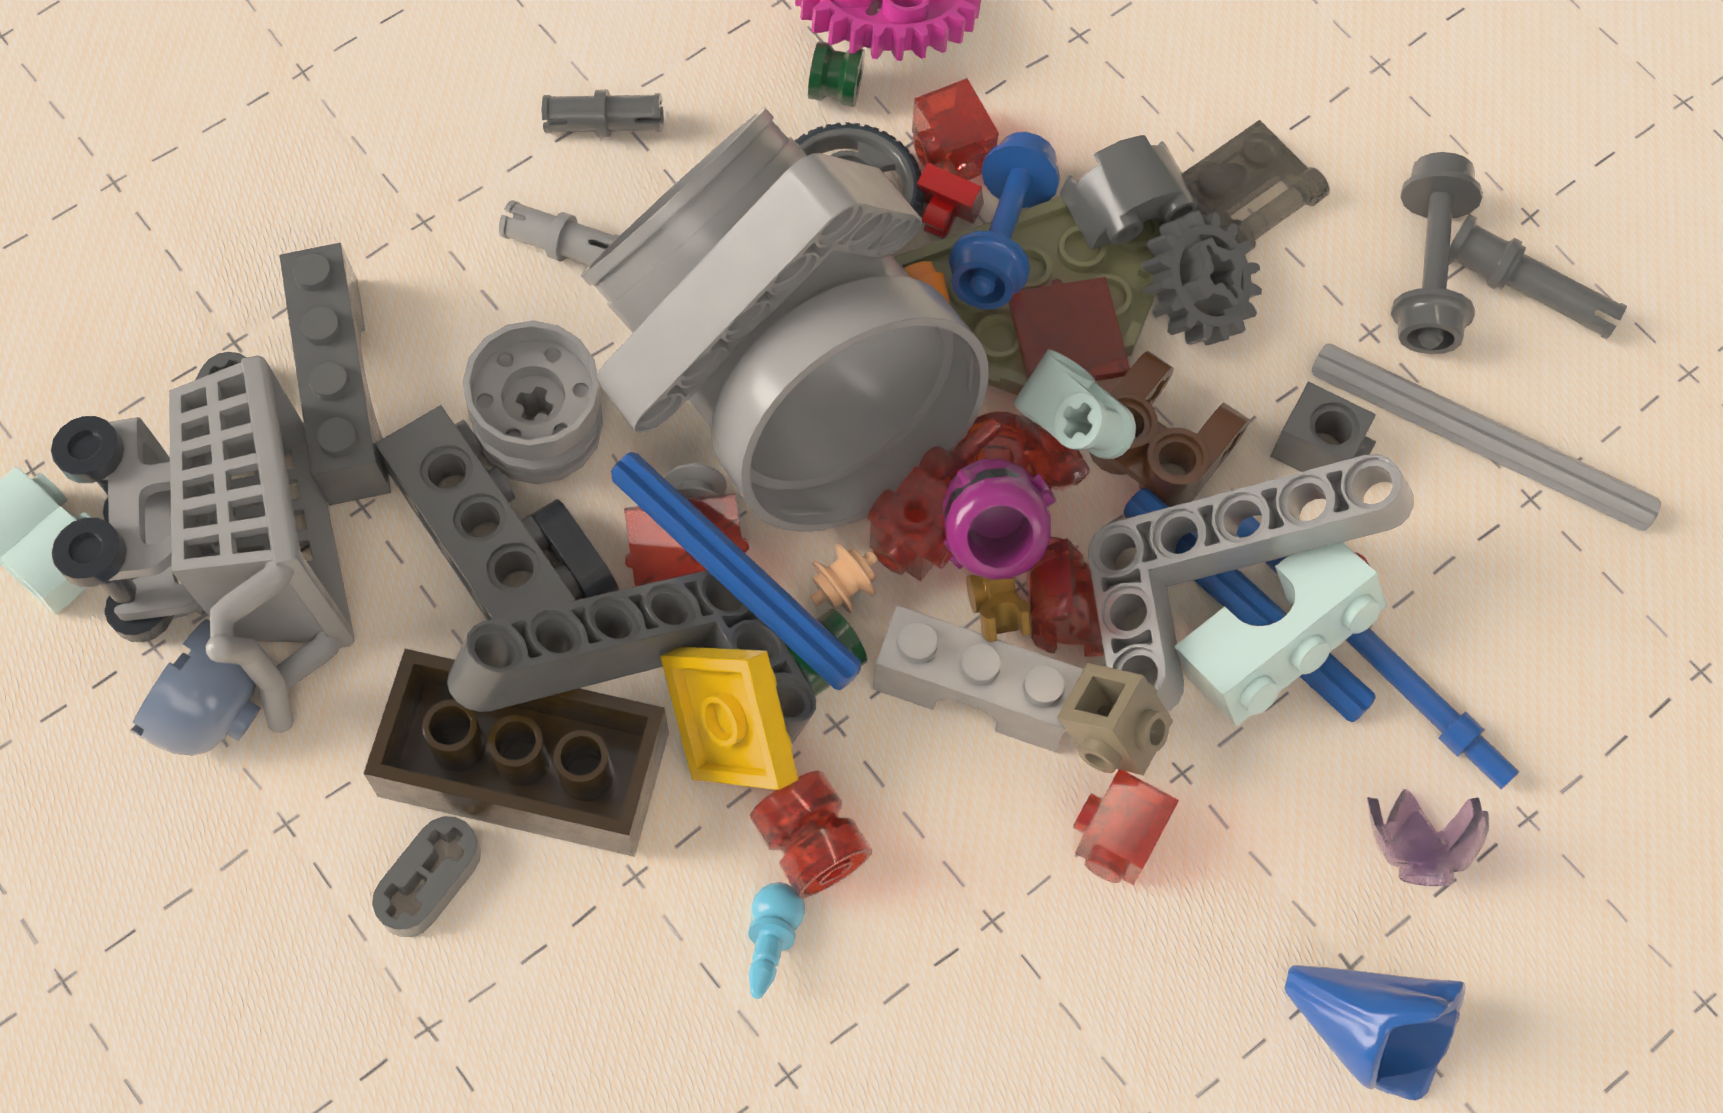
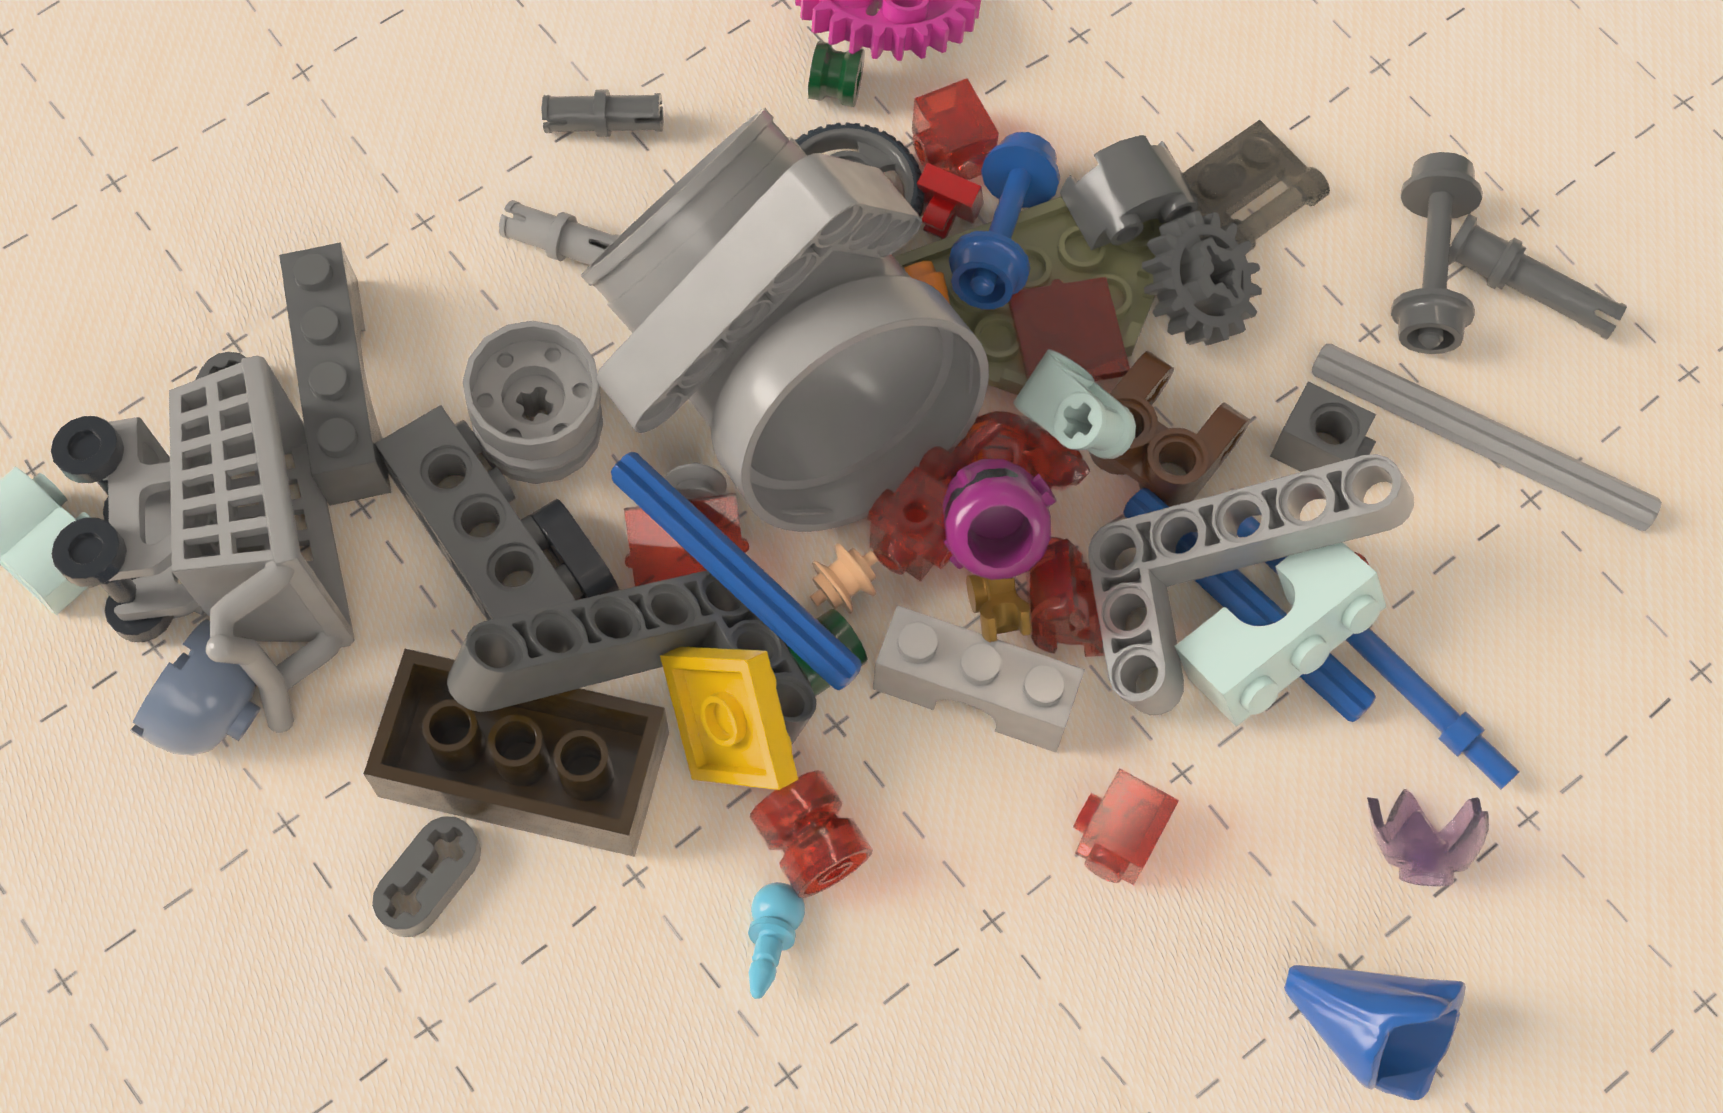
dark tan brick [1057,663,1173,776] -> none

